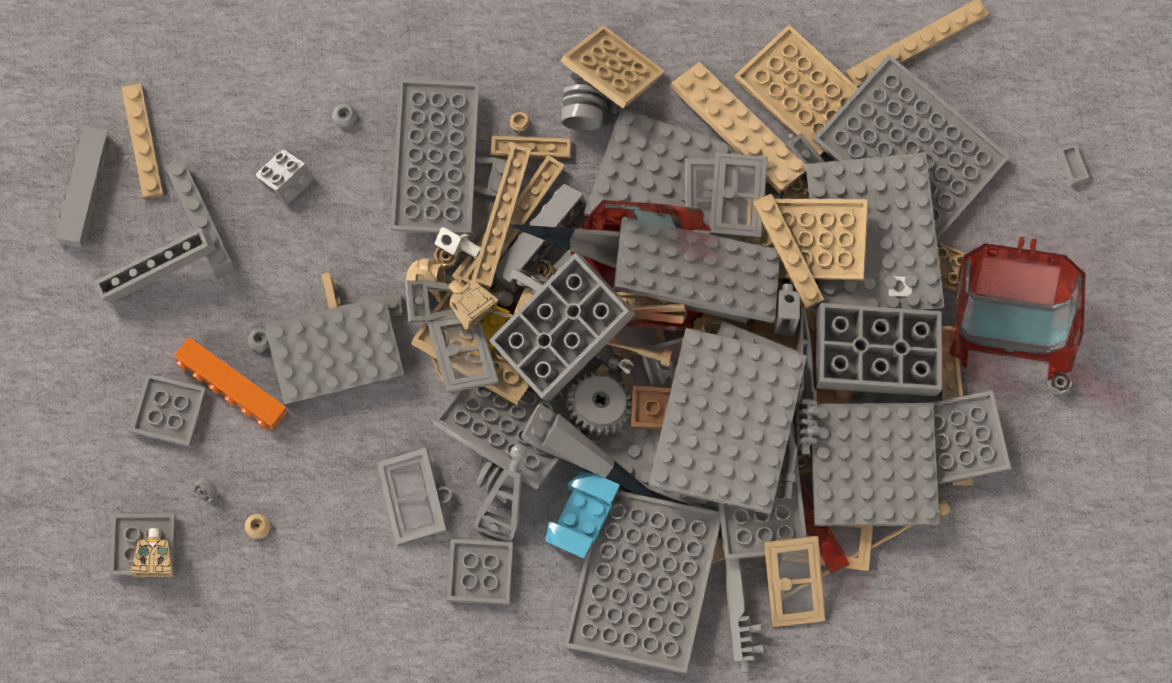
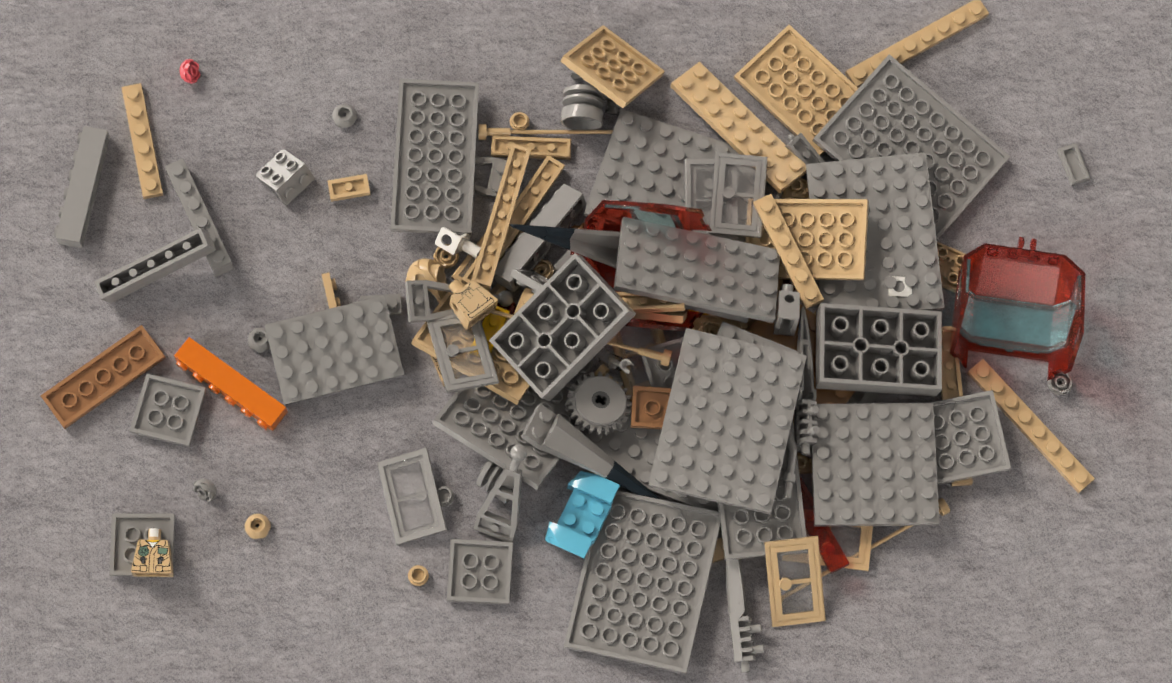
none -> medium nougat plate [40,325,166,429]
none -> coral plate [179,59,200,84]
none -> tan plate [327,174,371,202]
none -> tan plate [408,565,429,586]
none -> tan piece [478,124,613,140]
none -> tan plate [967,359,1095,494]

